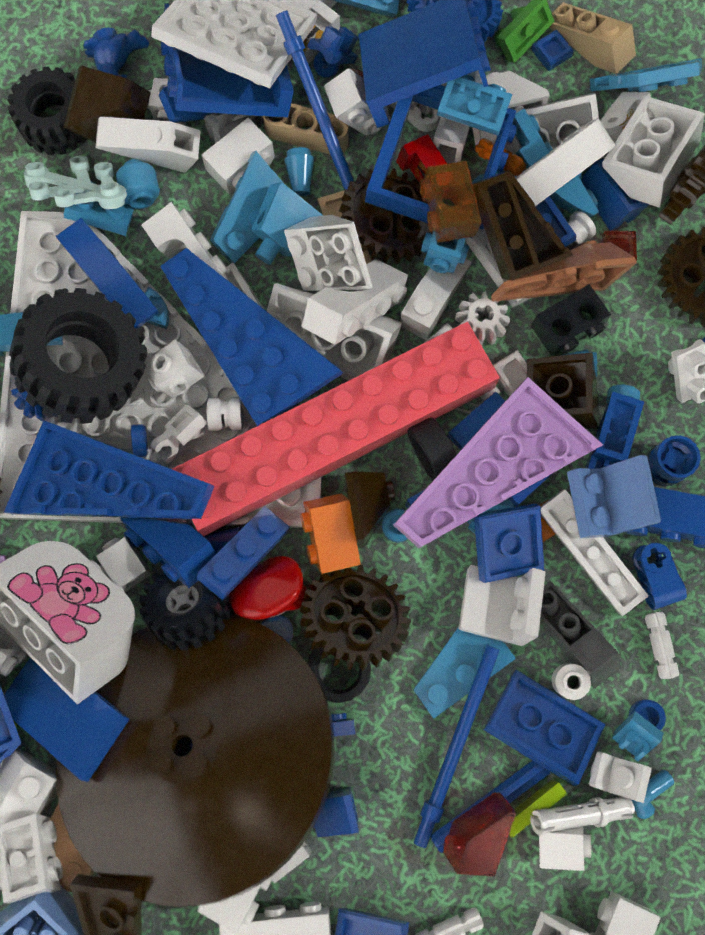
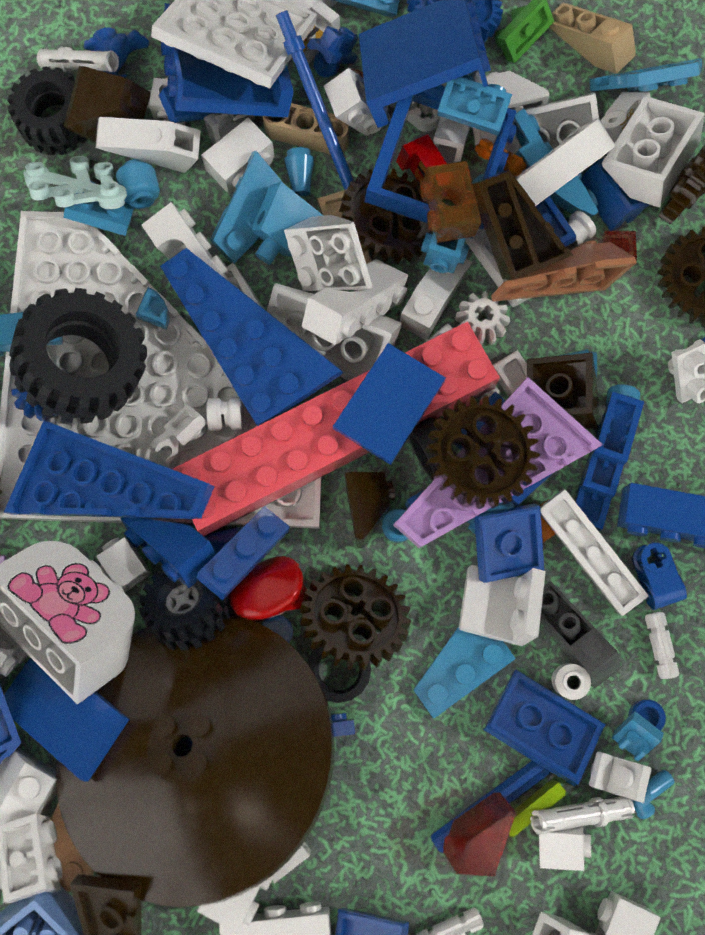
blue slope [56,218,159,329] -> none
blue tile [131,424,148,457] -> none
white brick [144,340,204,399] -> none
orange brick [300,493,361,574] -> none
blue slope [314,787,359,837] -> none
blue bar [413,645,500,848] -> none
blue tile [531,29,574,72] -> none
black brick [531,284,611,356] -> none
medium blue bracket [567,455,661,538] -> none
blue wheel [646,435,701,486] -> none
none -> white pin [37,47,119,72]
none -> blue tile [333,343,446,465]
none -> dark brown gear [425,395,540,509]

